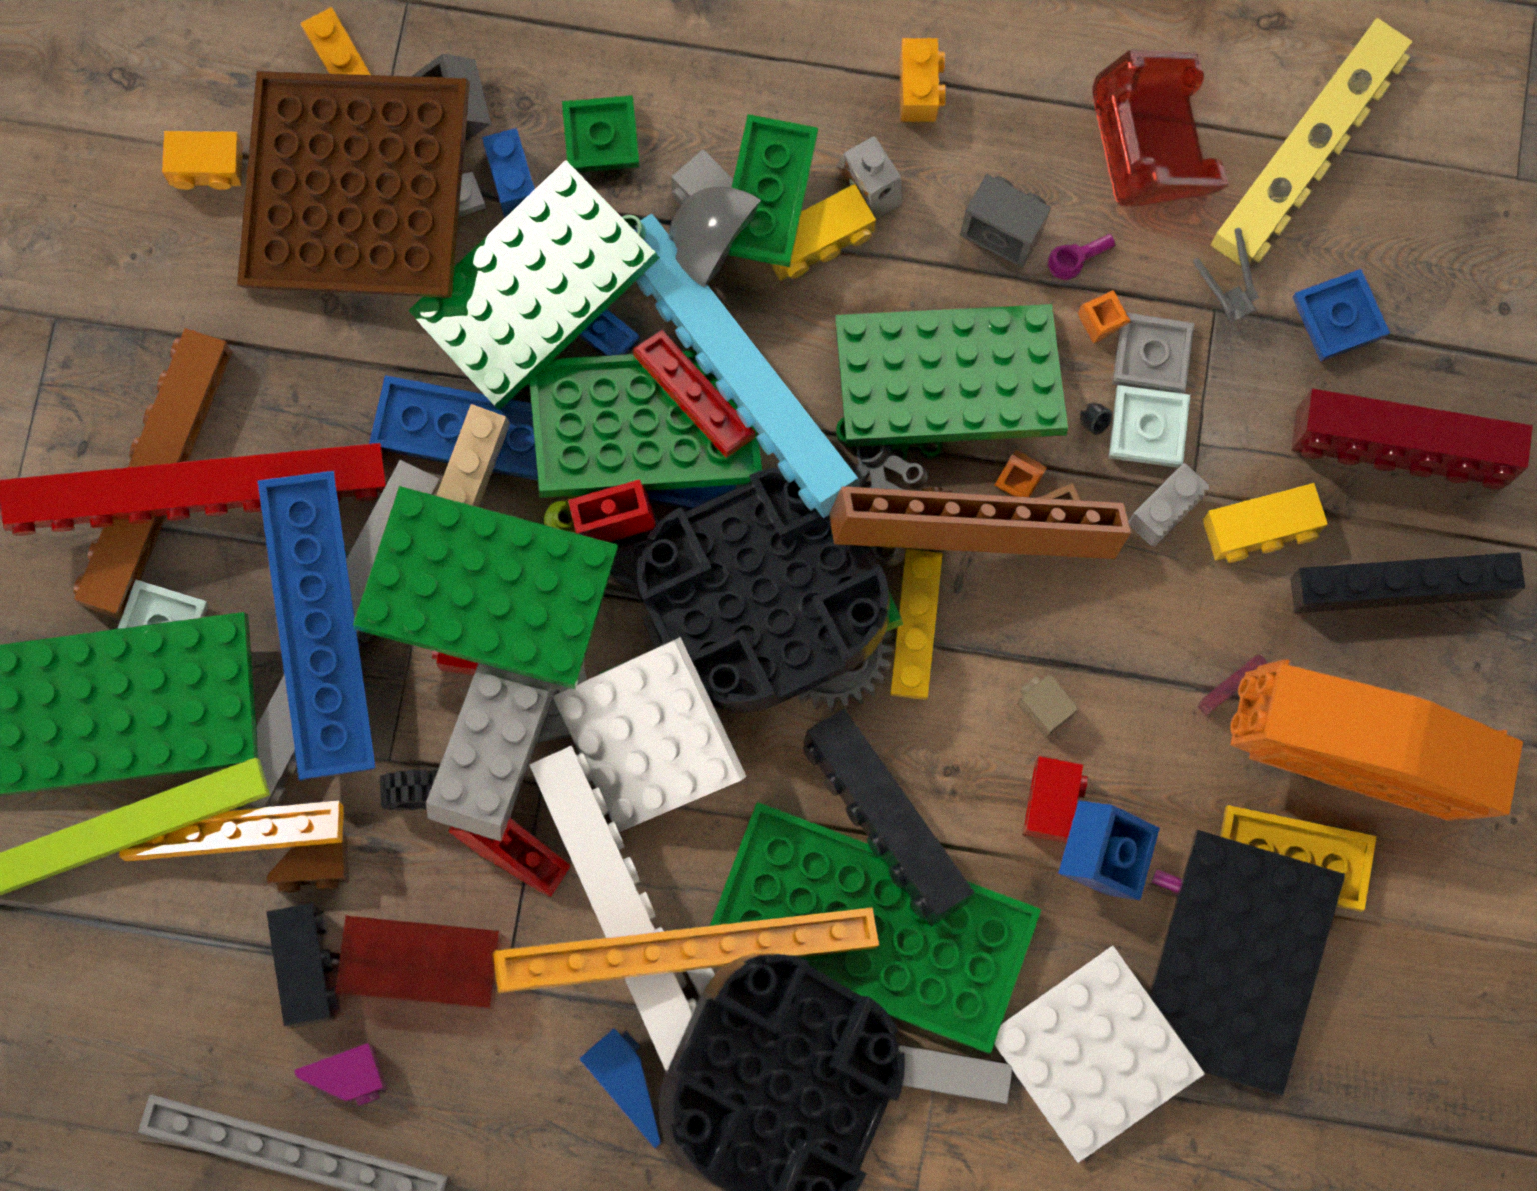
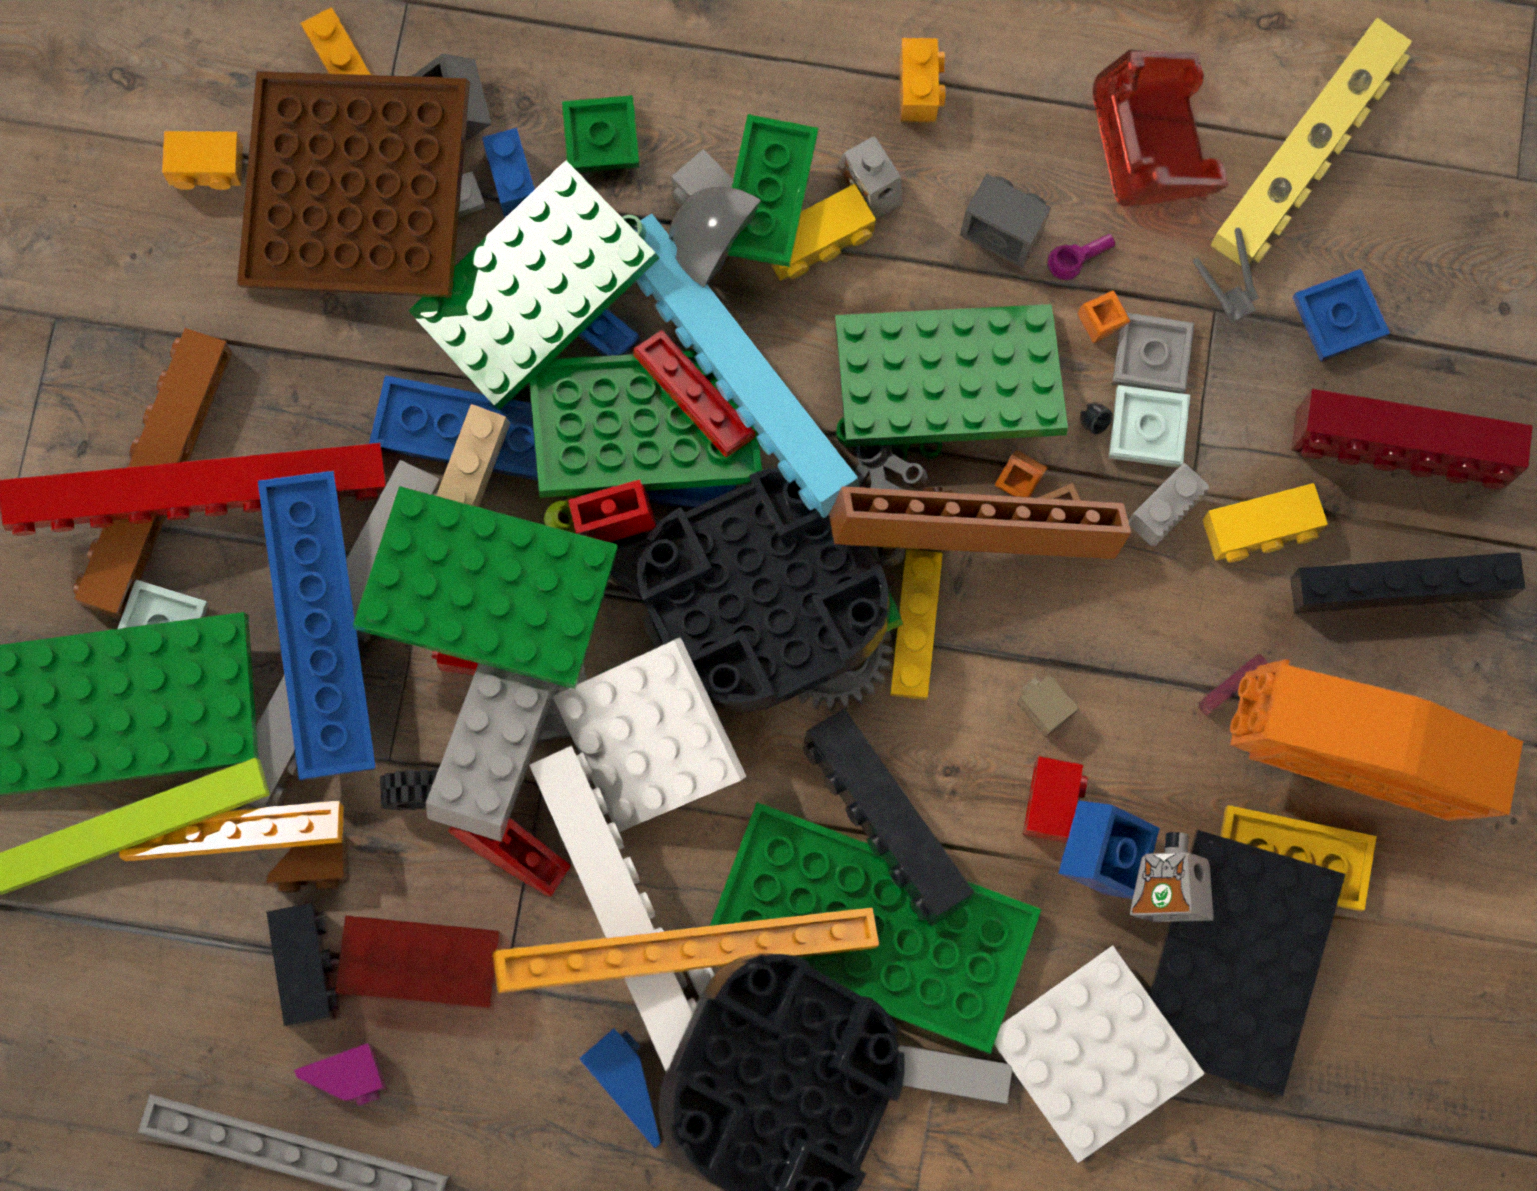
none -> torso [1130,832,1213,922]

